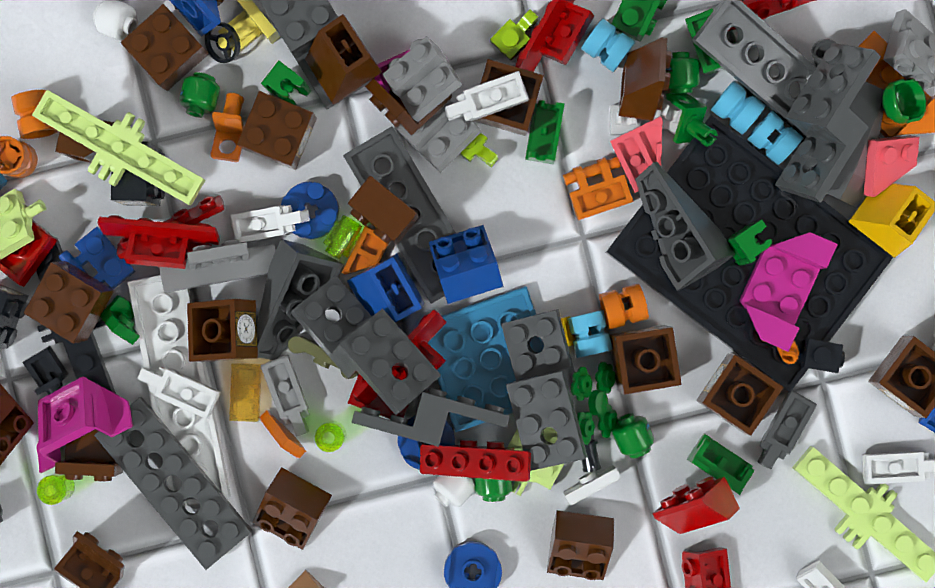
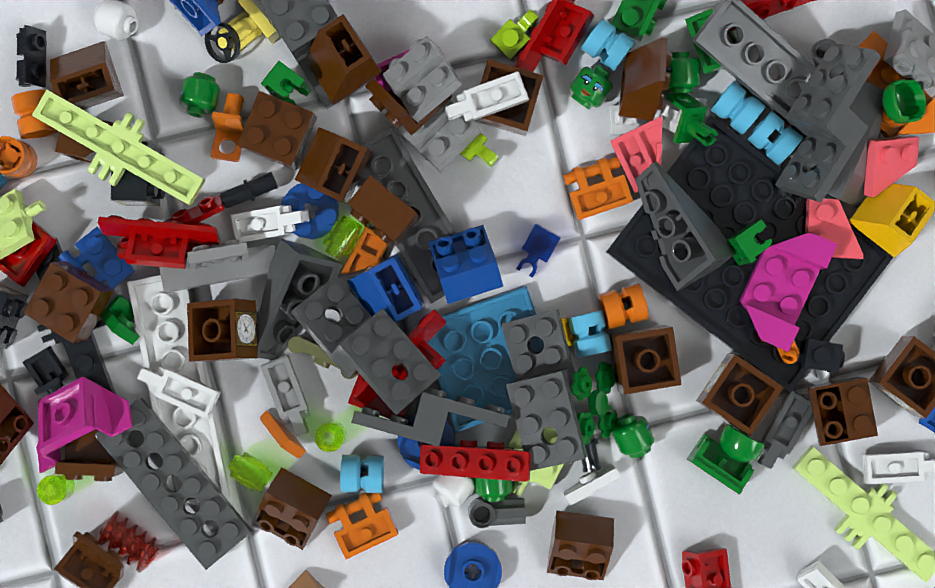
reddish brown brick [120,4,209,91] -> none
clear yellow plate [229,363,262,422] -> none
green hinge [525,100,565,165] -> none
red slope [652,477,740,534] -> none
none -> black hinge [15,25,47,88]
none -> reddish brown slope [50,41,124,110]
none -> clear red piece [98,510,164,573]
none -> black axle [220,172,278,208]
none -> clear neon green brick [228,452,273,493]
none -> reddish brown slope [295,127,372,204]
none -> orange plate [326,492,399,559]
none -> medium azure wheel [340,455,384,493]
none -> dark grey piece [468,498,526,529]
none -> clear blue plate [516,223,561,278]
none -> green head [570,65,613,110]
none -> green hair [720,424,764,462]
none -> coral wing [805,199,863,259]
none -> reddish brown slope [808,377,878,446]

